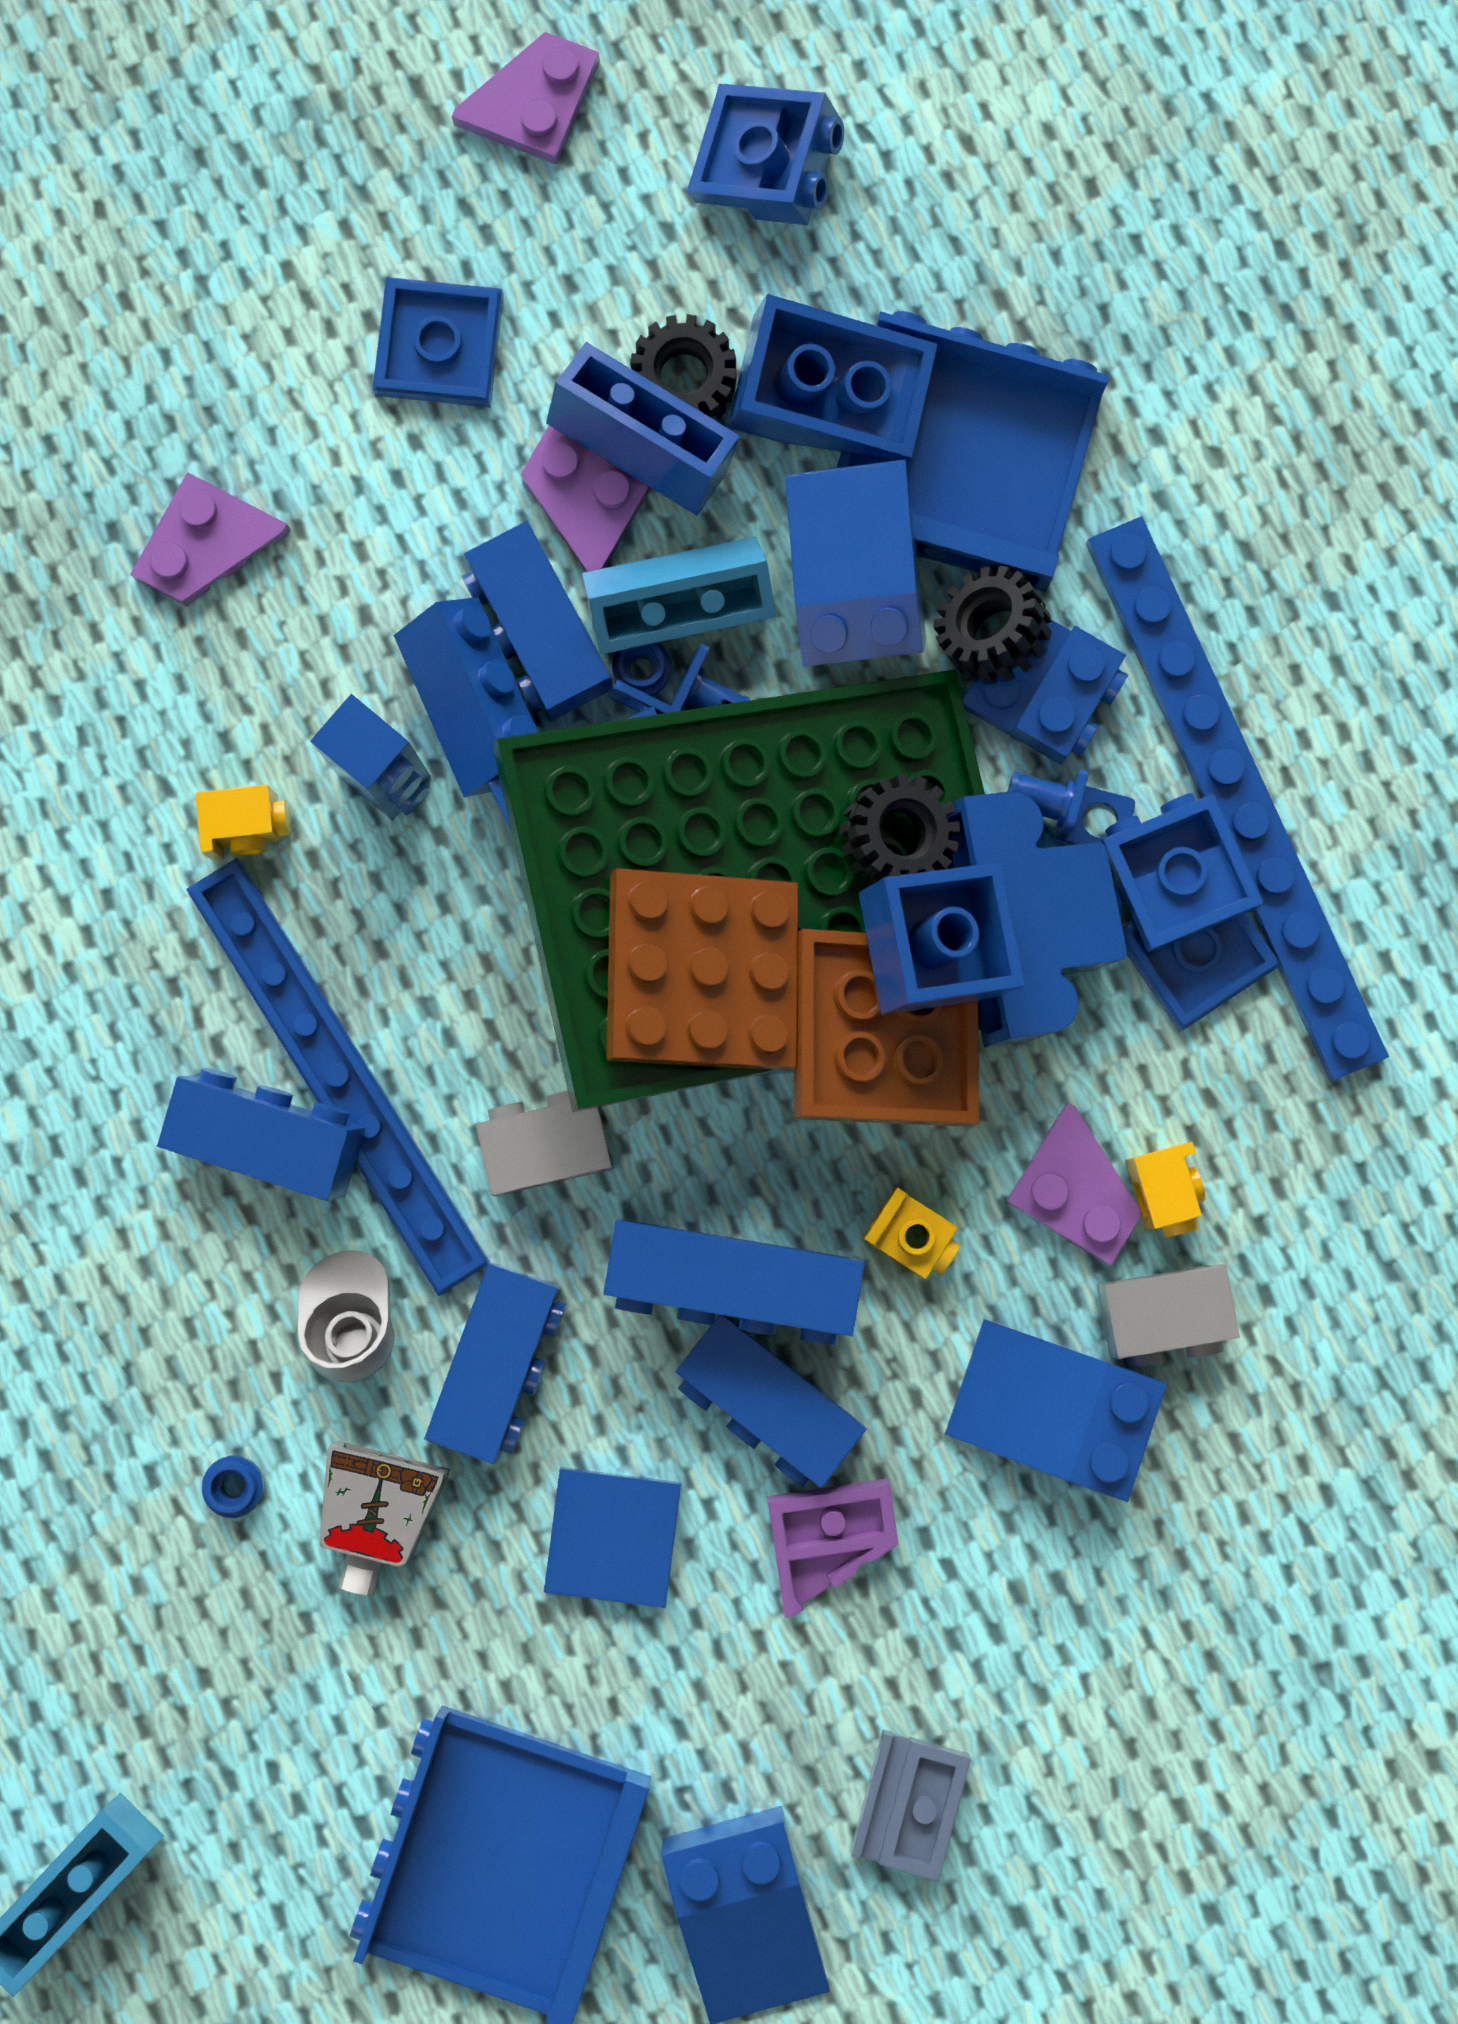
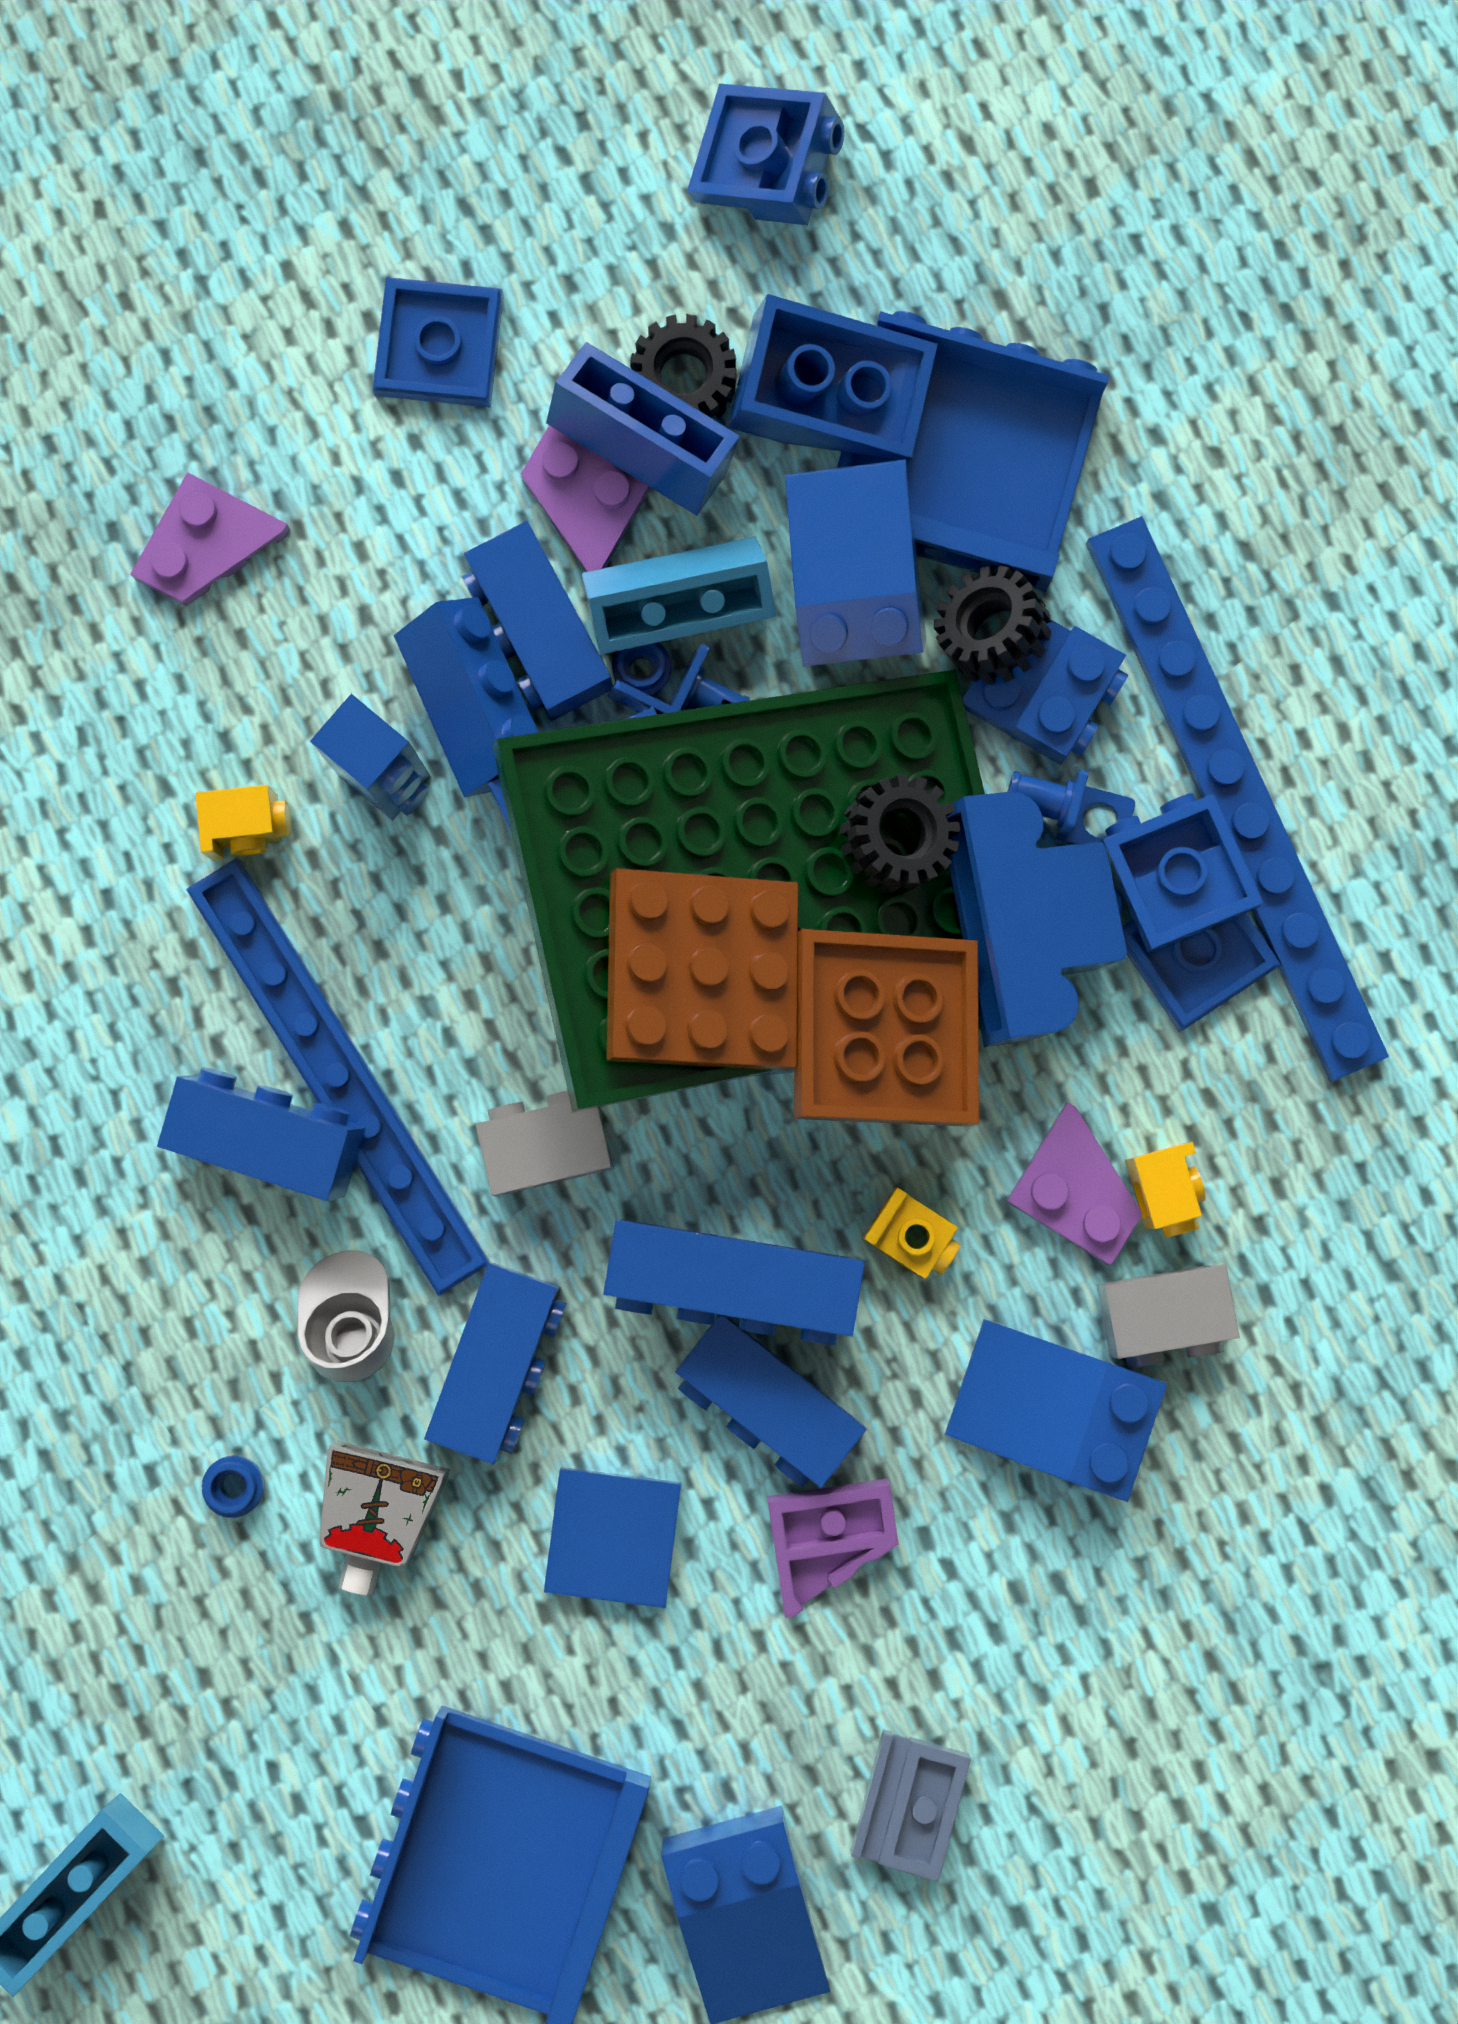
medium lavender wing [451,32,600,165] -> none
blue brick [859,862,1025,1015] -> none

